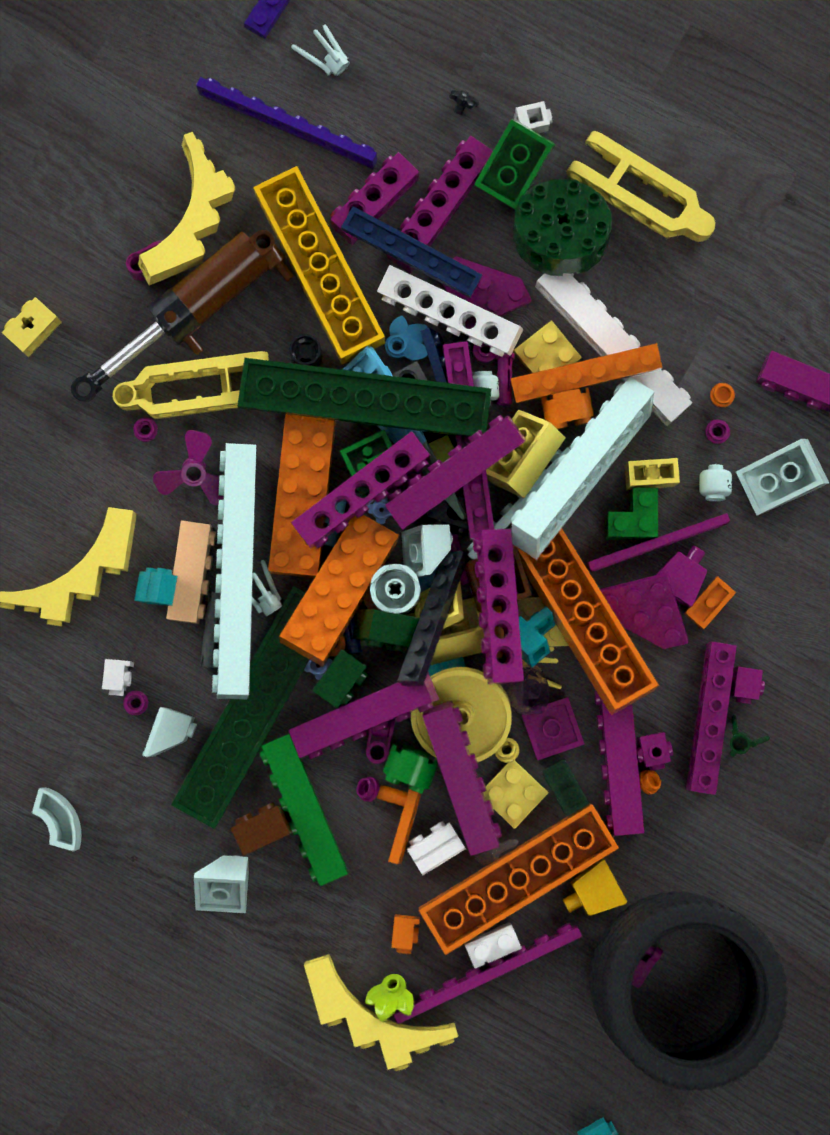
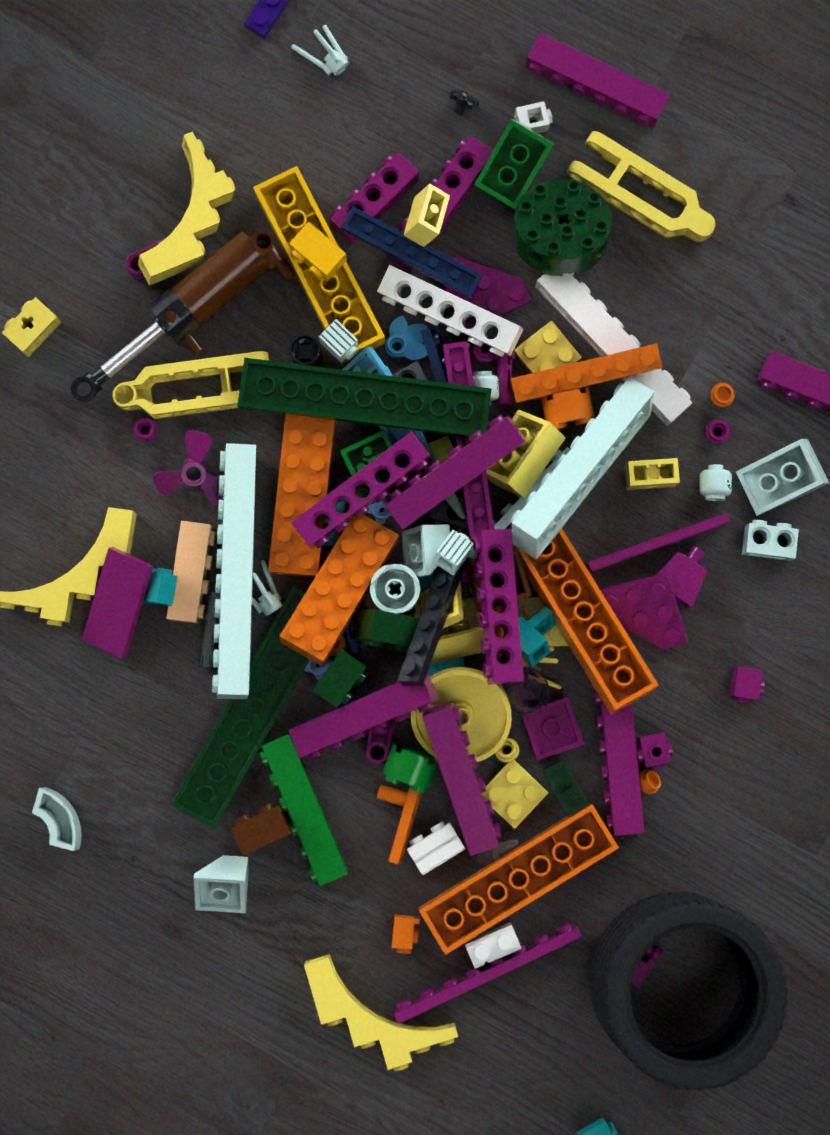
white brick [102,659,134,696] -> none
magenta plate [123,691,149,716] -> none
light aqua slope [143,707,197,757] -> none
dark purple plate [196,77,377,169] -> none
magenta plate [356,777,379,802] -> none
lime plate [365,974,414,1022] -> none
yellow torso [562,858,628,916] -> none
green brick [605,487,658,540] -> none
orange plate [684,576,736,630] -> none
magenta brick [686,642,737,795] -> none
dark green plant [729,715,770,757] -> none
none -> magenta tile [82,547,154,659]
none -> yellow brick [289,222,347,282]
none -> light aqua brick [319,319,358,362]
none -> light yellow brick [404,184,450,247]
none -> light aqua brick [433,530,474,576]
none -> magenta brick [525,33,670,128]
none -> light aqua brick [741,520,799,561]

